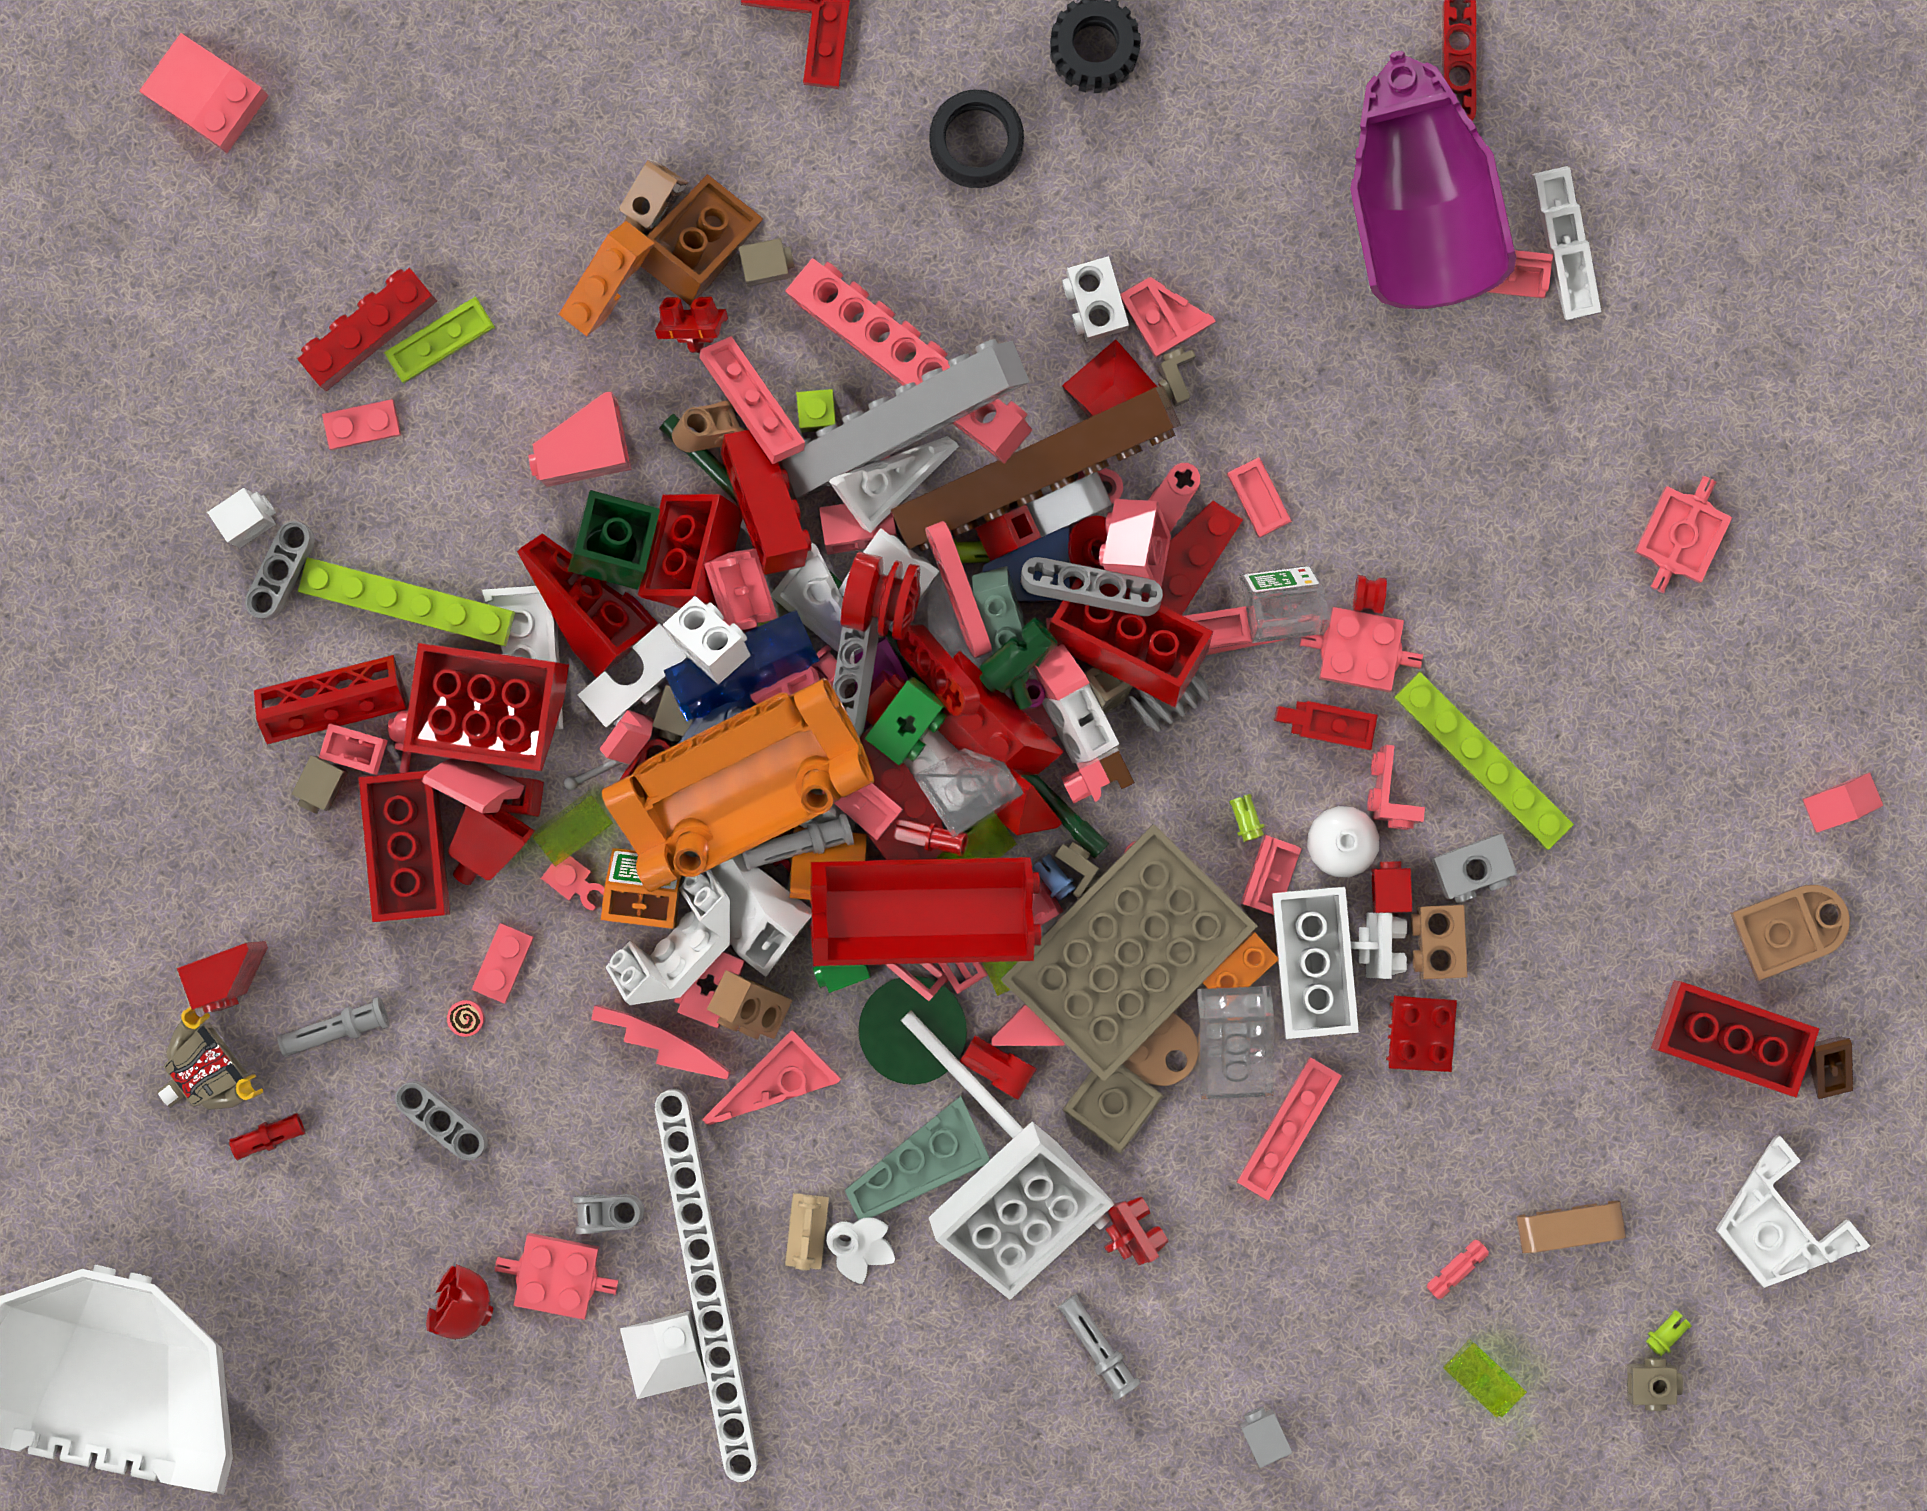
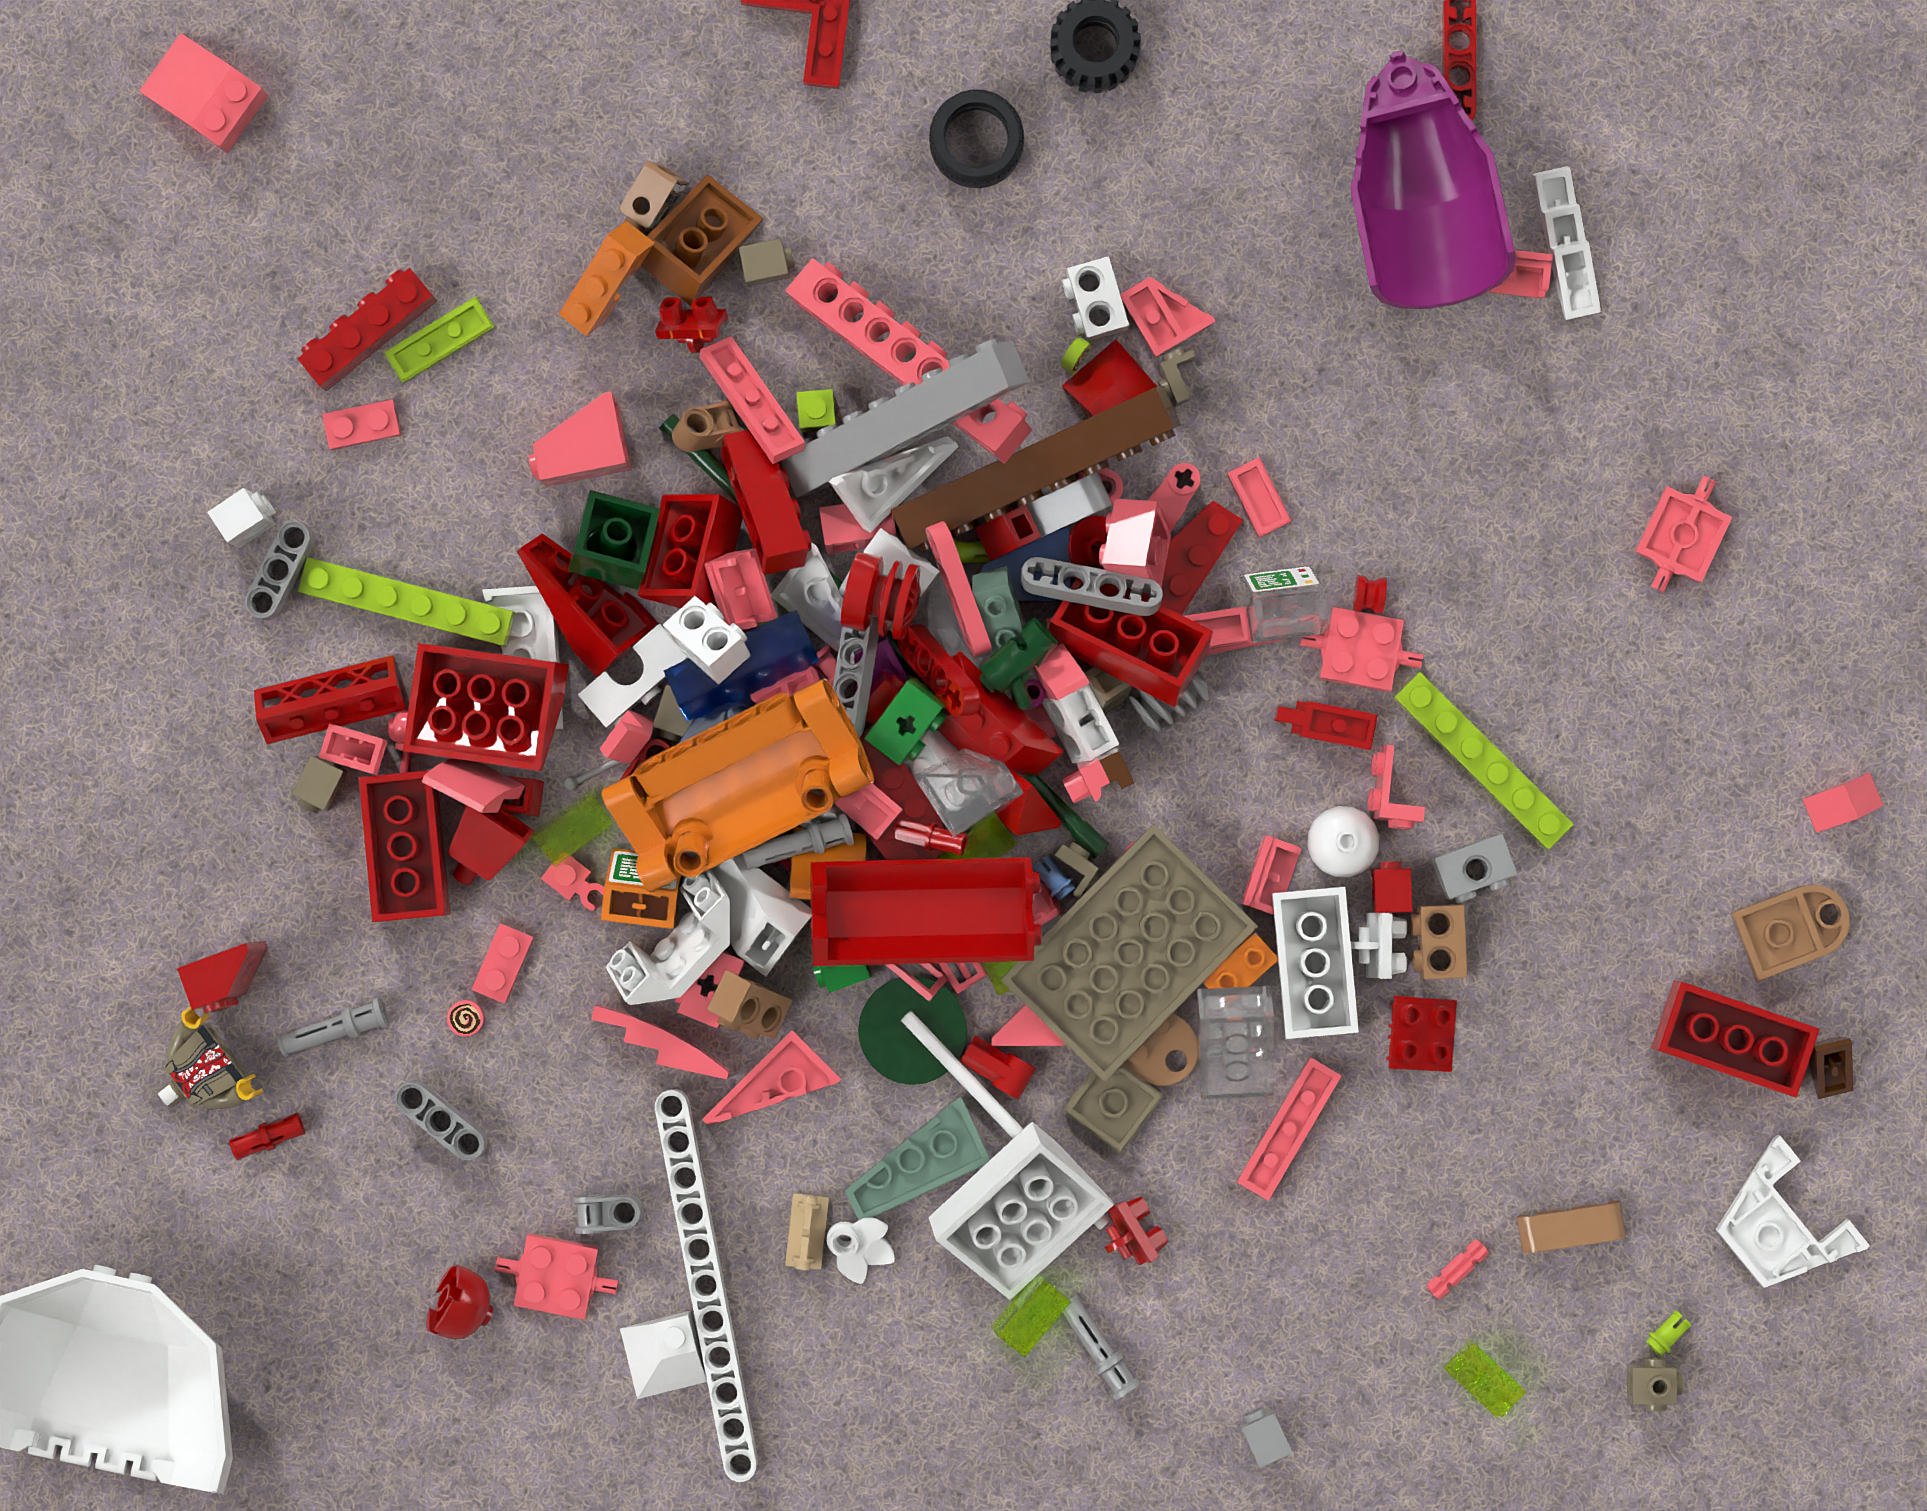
lime pin [1229,794,1265,842] -> none
none -> clear neon green hinge [991,1273,1071,1358]
none -> lime tile [1061,337,1092,374]

